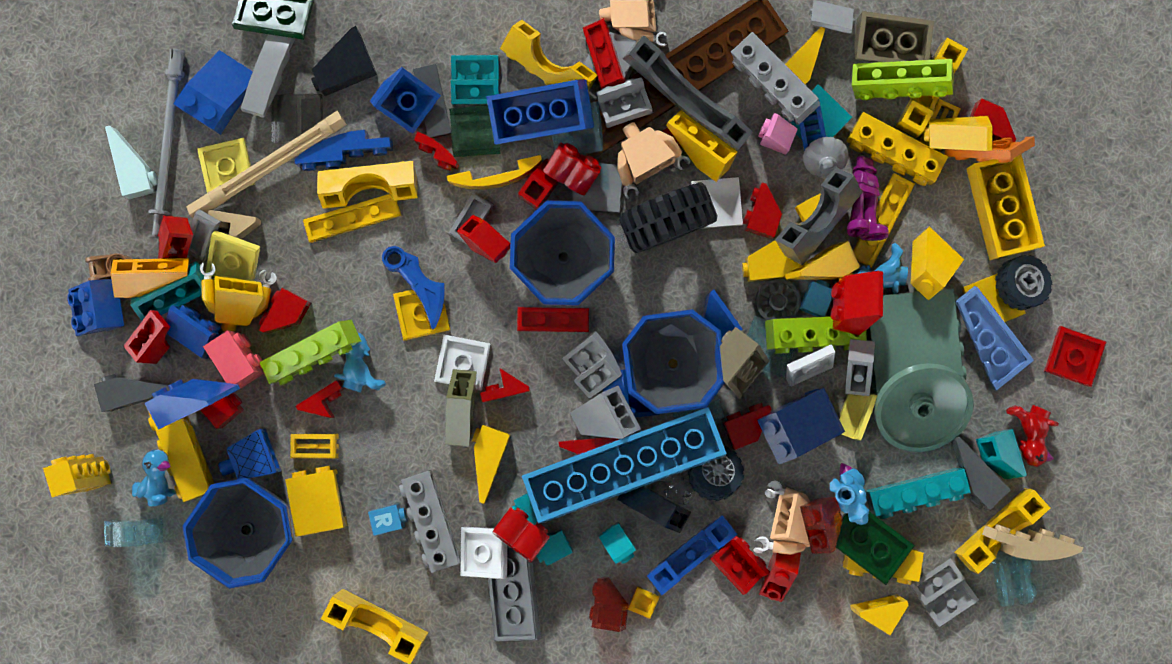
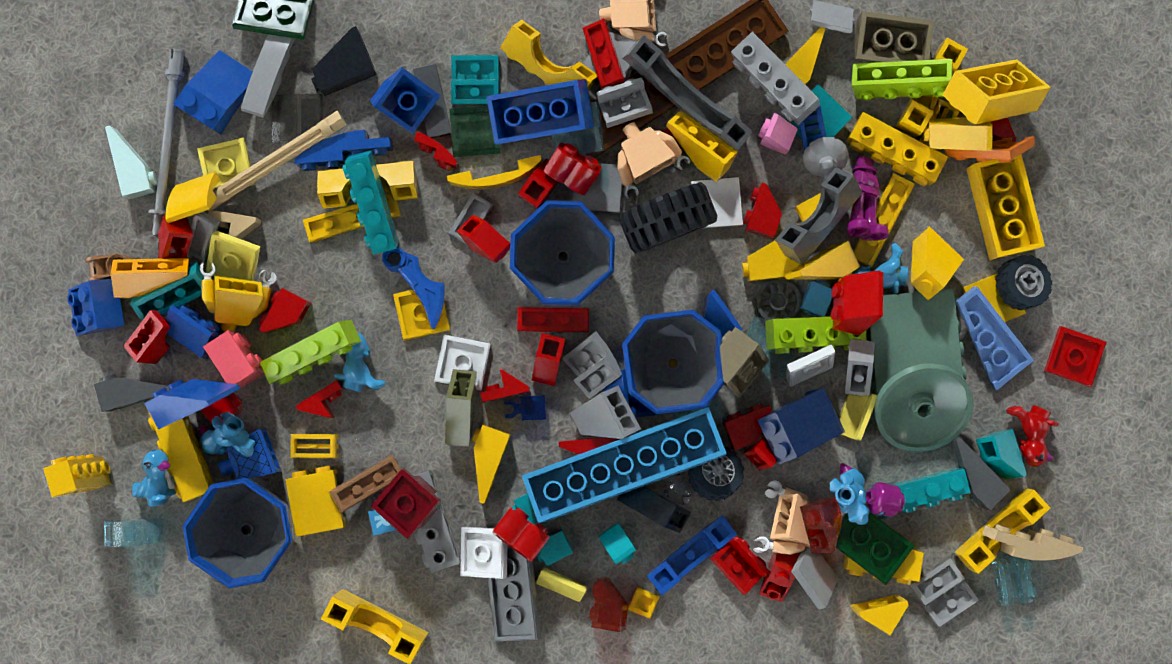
none -> yellow slope [165,172,220,223]
none -> dark azure animal [199,412,255,457]
none -> medium nougat tile [328,455,401,513]
none -> teal brick [343,150,399,255]
none -> dark red panel [371,468,441,539]
none -> clear blue plate [504,395,546,421]
none -> red slope [531,333,566,386]
none -> light yellow slope [536,567,587,602]
none -> red slope [743,435,777,471]
none -> light grey tile [792,545,839,610]
none -> magenta head [866,482,905,517]
none -> yellow brick [942,59,1051,125]

